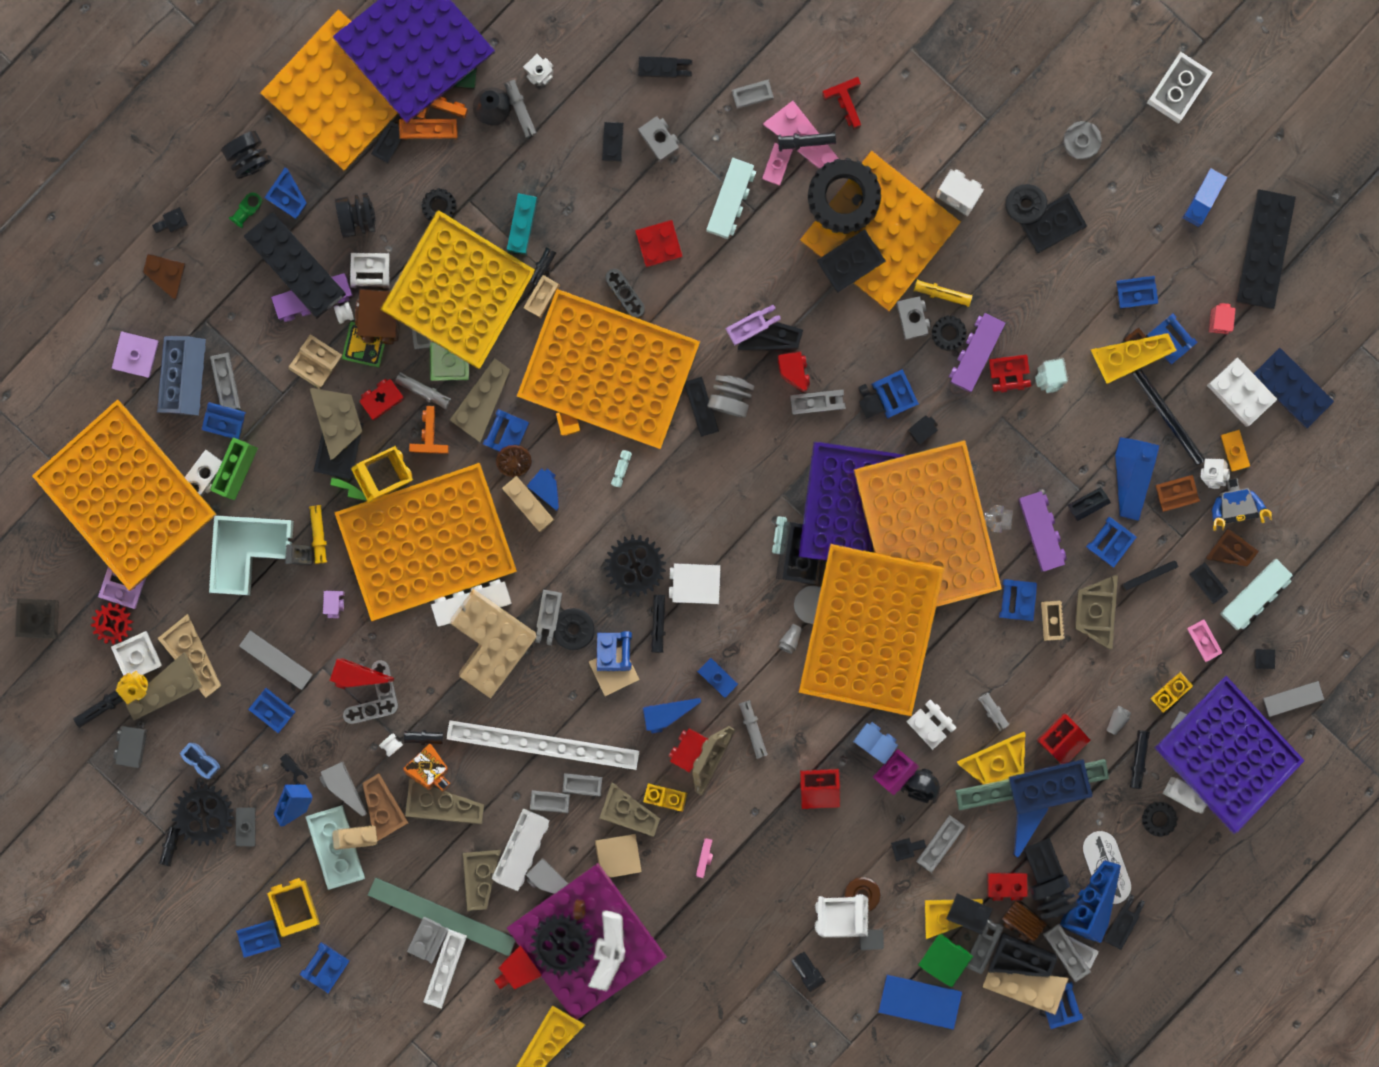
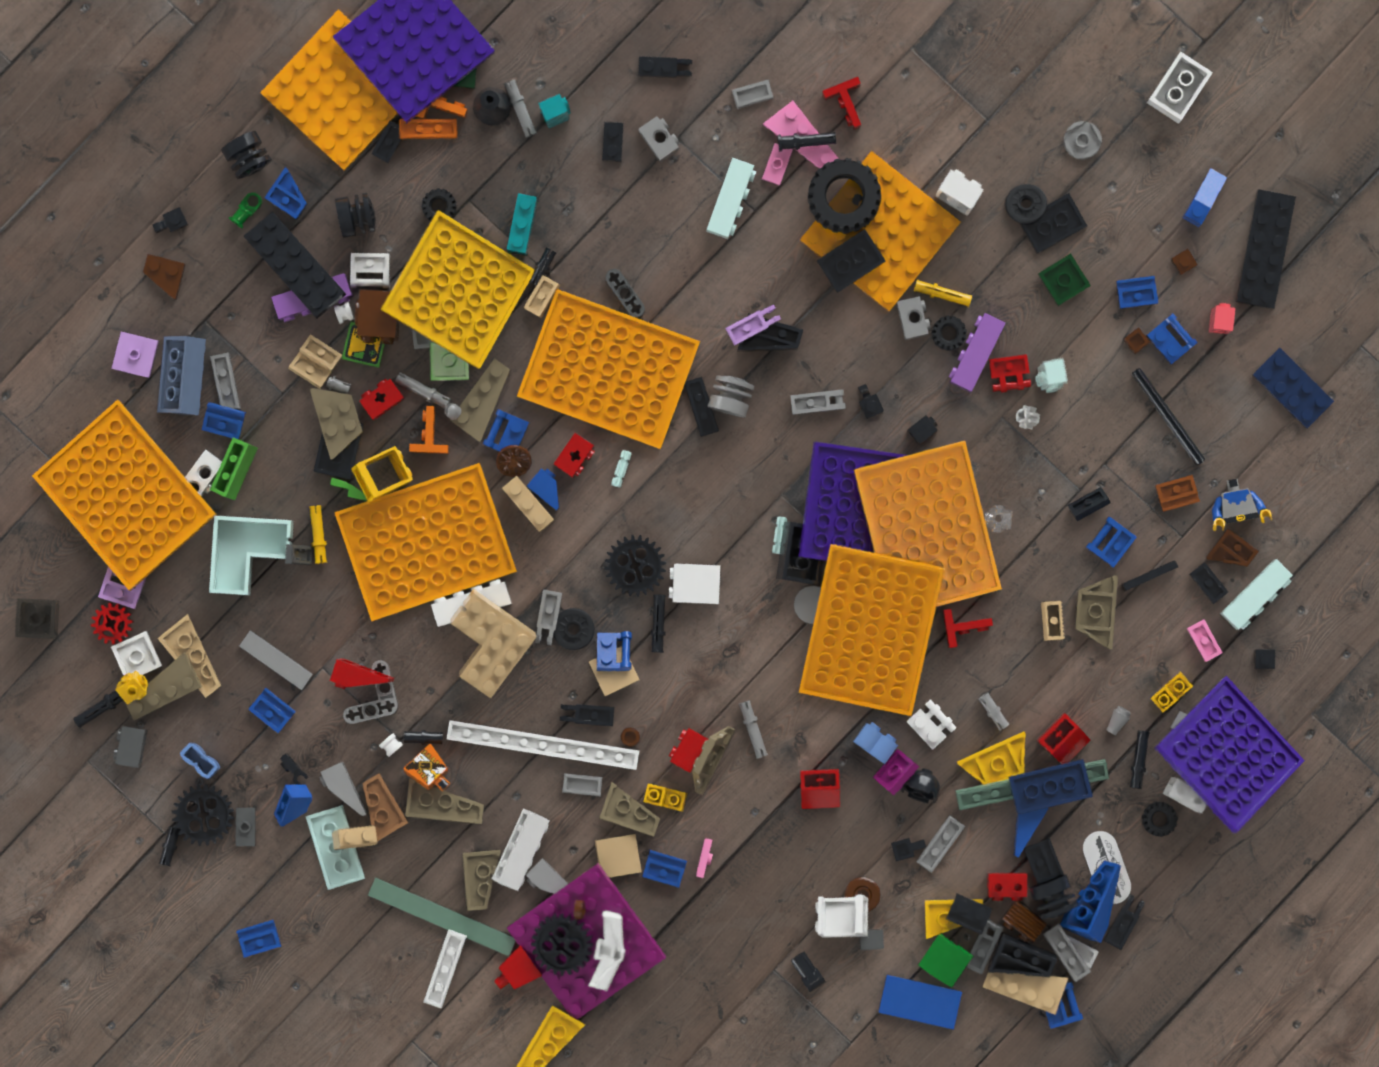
yellow window [267,878,320,937] -> none
blue plate [300,942,350,993] -> none
lavender brick [323,591,345,618] -> none
light grey plate [407,916,449,964] -> none
white brick [523,54,554,86] -> none
light grey tile [530,790,570,813] -> none
light orange panel [556,412,580,437] -> none
red plate [635,220,683,268] -> none
blue slope [643,698,701,734] -> none
blue plate [697,658,738,698] -> none
red slope [777,352,810,393] -> none
light grey cone [779,624,802,654] -> none
blue plate [871,369,919,419] -> none
blue plate [999,579,1037,621] -> none
medium lavender brick [1018,491,1067,572] -> none
yellow wing [1090,333,1177,384] -> none
blue wedge [1115,437,1160,521] -> none
white brick [1201,459,1230,489] -> none
white brick [1207,358,1277,427] -> none
light orange plate [1220,430,1250,472] -> none
light grey tile [1263,681,1324,717] -> none
none -> light grey pin [326,376,351,394]
none -> light grey hinge [444,403,461,420]
none -> teal brick [539,94,571,129]
none -> red brick [554,433,595,478]
none -> black hinge [560,704,615,726]
none -> reddish brown tile [621,727,640,747]
none -> blue plate [642,850,687,888]
none -> red bracket [942,609,993,648]
none -> white gear [1016,405,1040,430]
none -> dark green plate [1038,253,1091,306]
none -> reddish brown plate [1171,249,1198,275]

